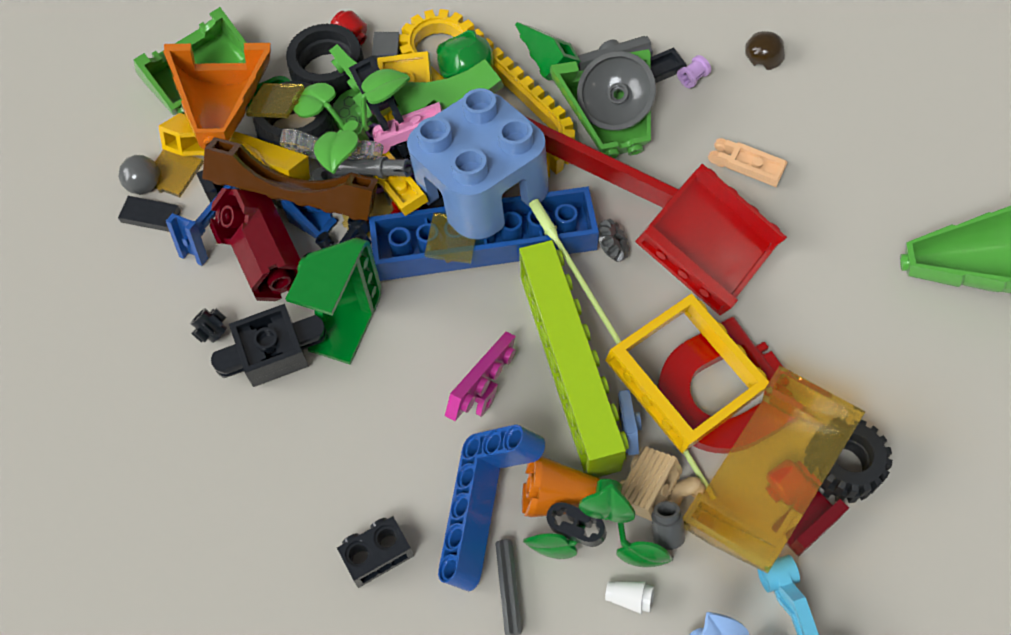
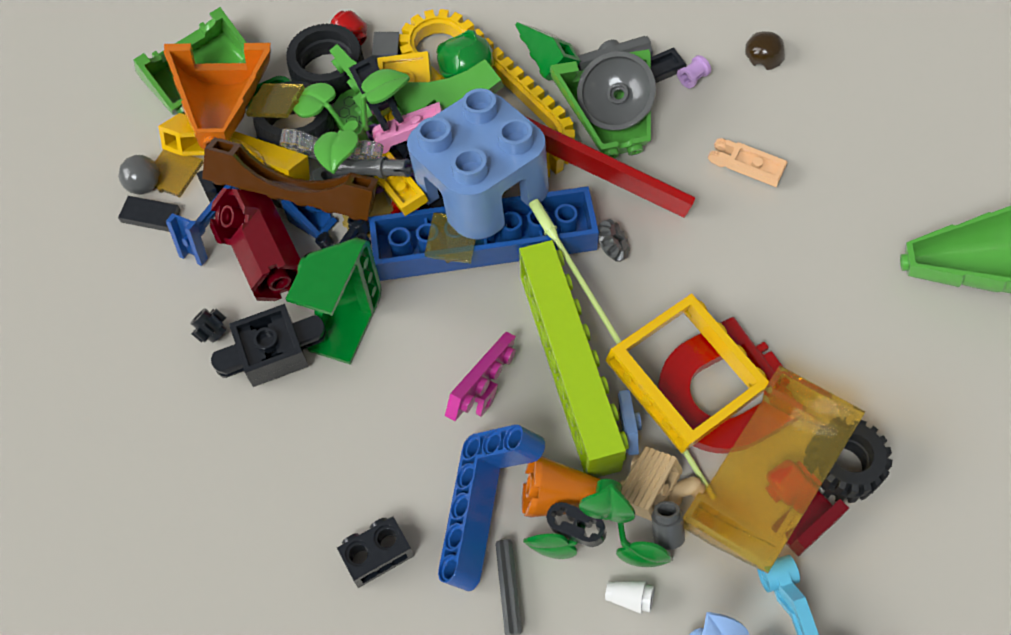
red panel [635,163,787,316] -> none

